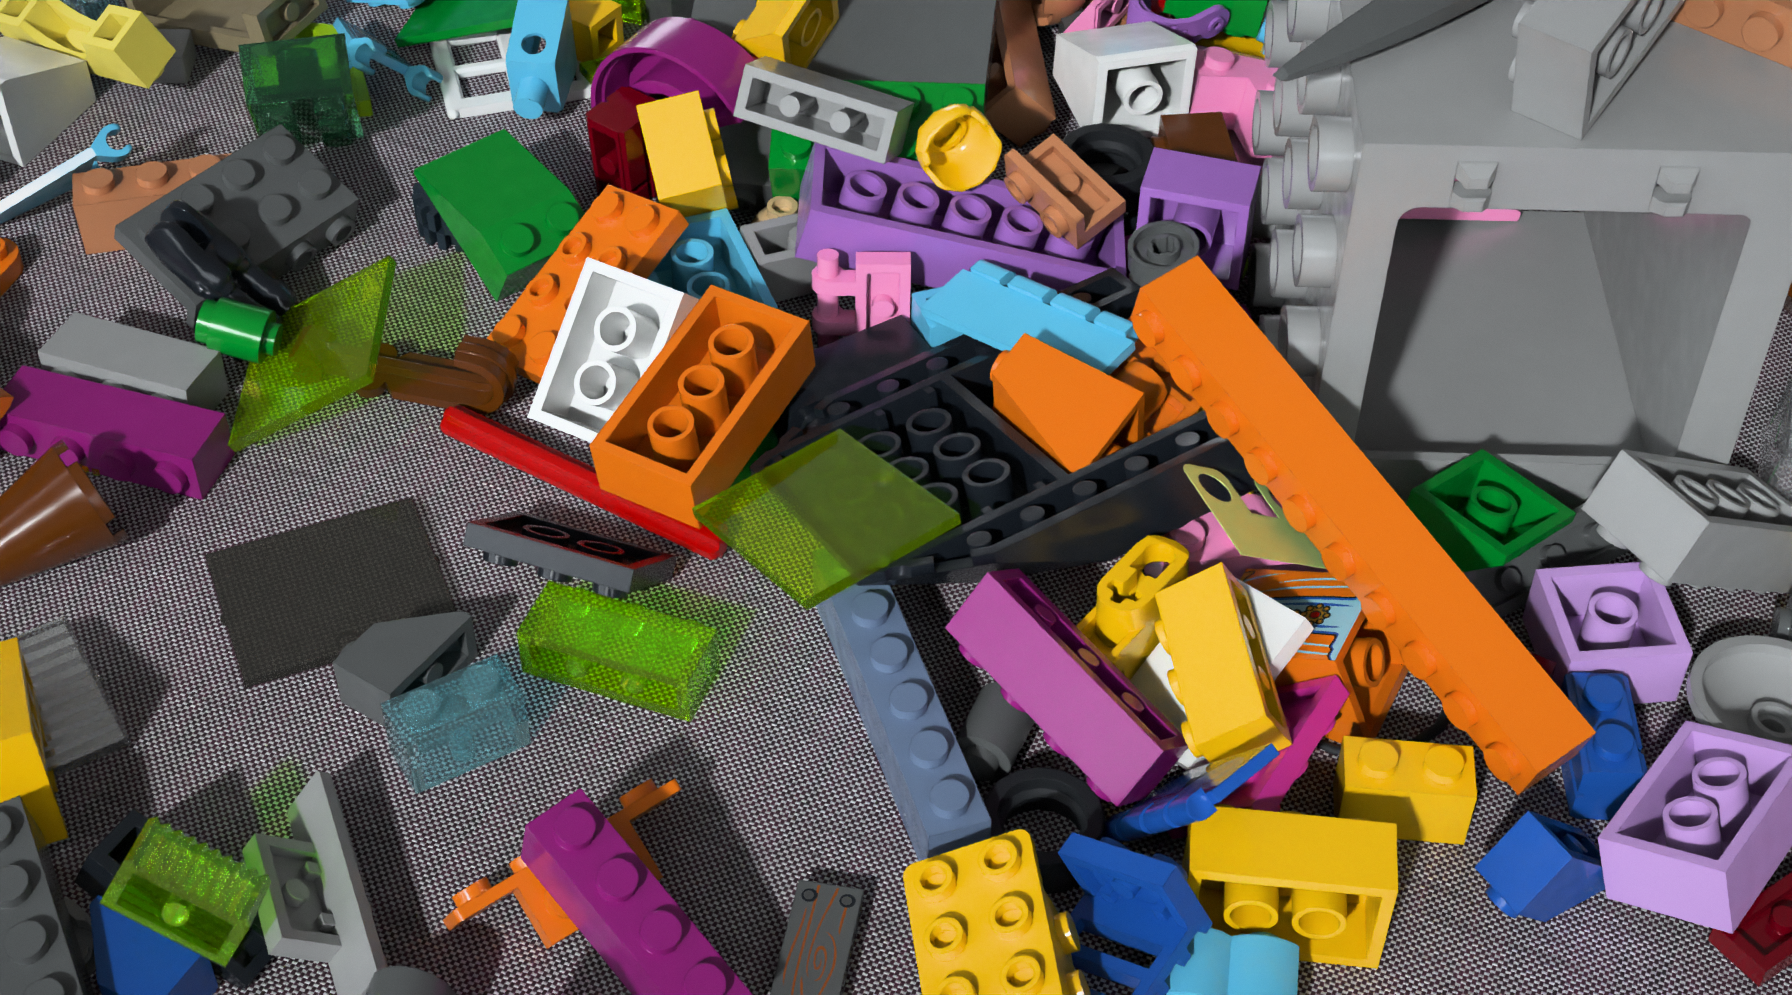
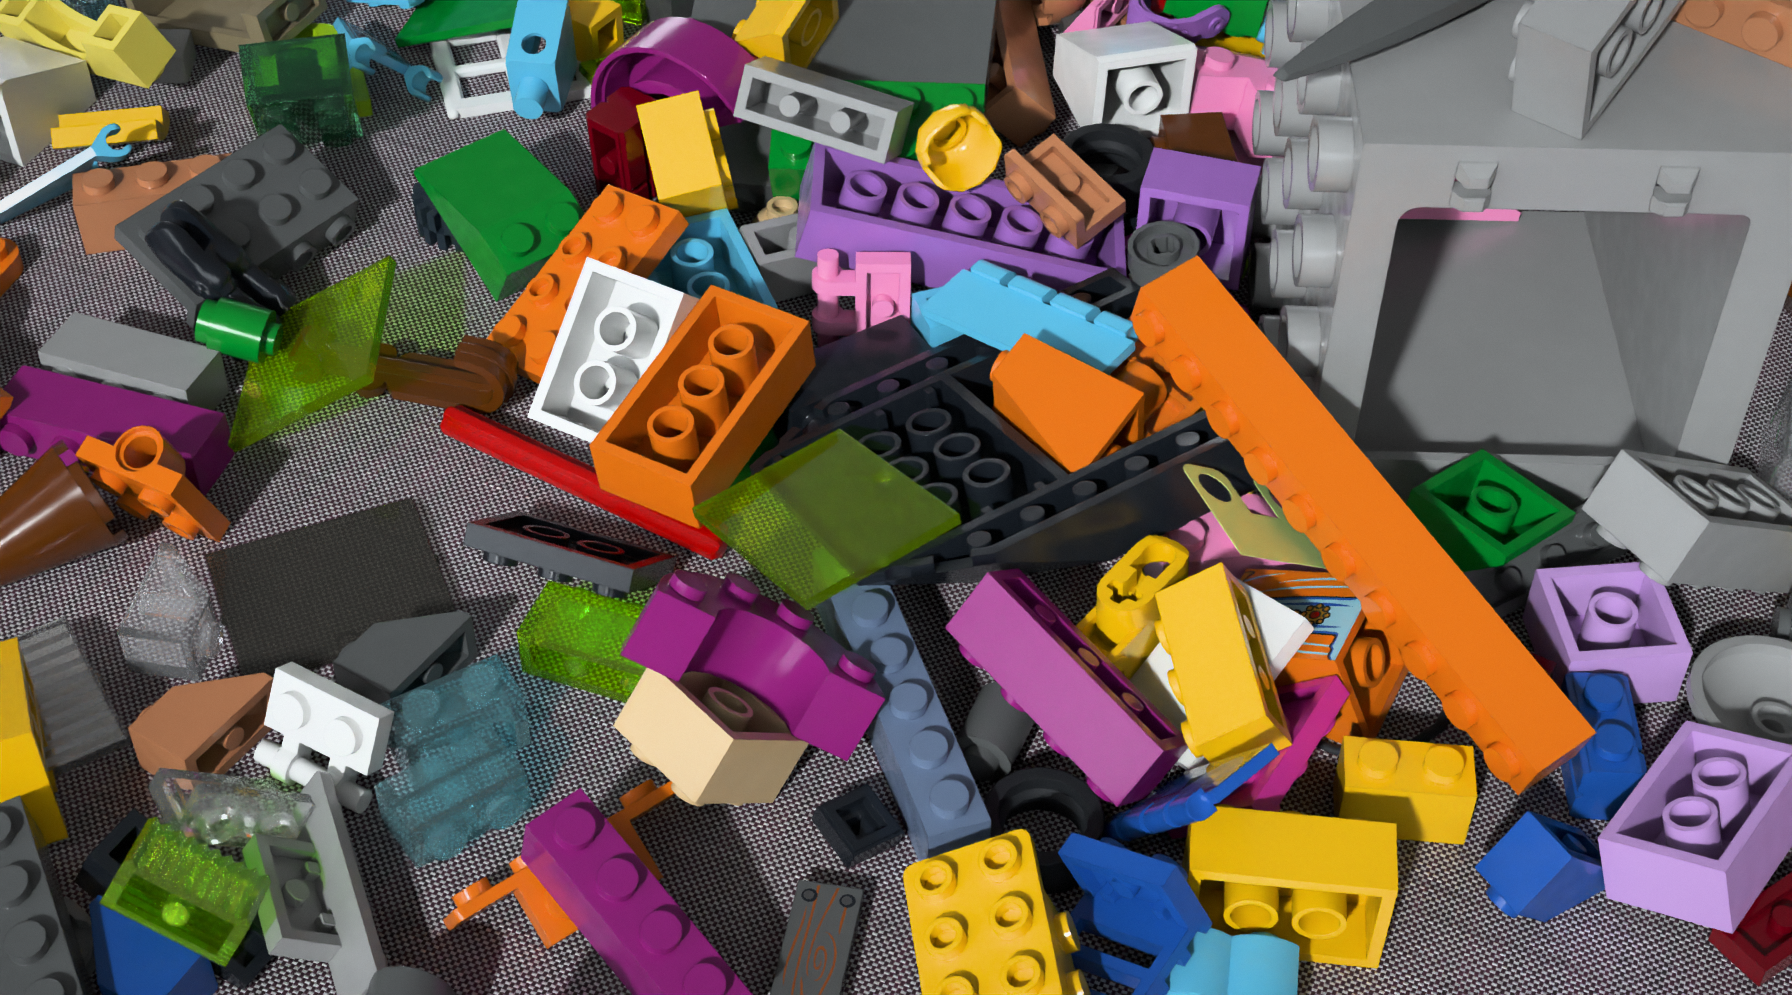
none -> yellow slope [50,106,170,150]
none -> orange plate [75,425,231,542]
none -> clear slope [117,542,223,682]
none -> nougat slope [128,673,274,801]
none -> clear bracket [148,768,316,848]
none -> white plate [254,661,395,814]
none -> clear light blue brick [374,725,532,869]
none -> tan brick [613,668,809,806]
none -> magenta brick [620,569,885,761]
none -> black tile [811,783,904,869]

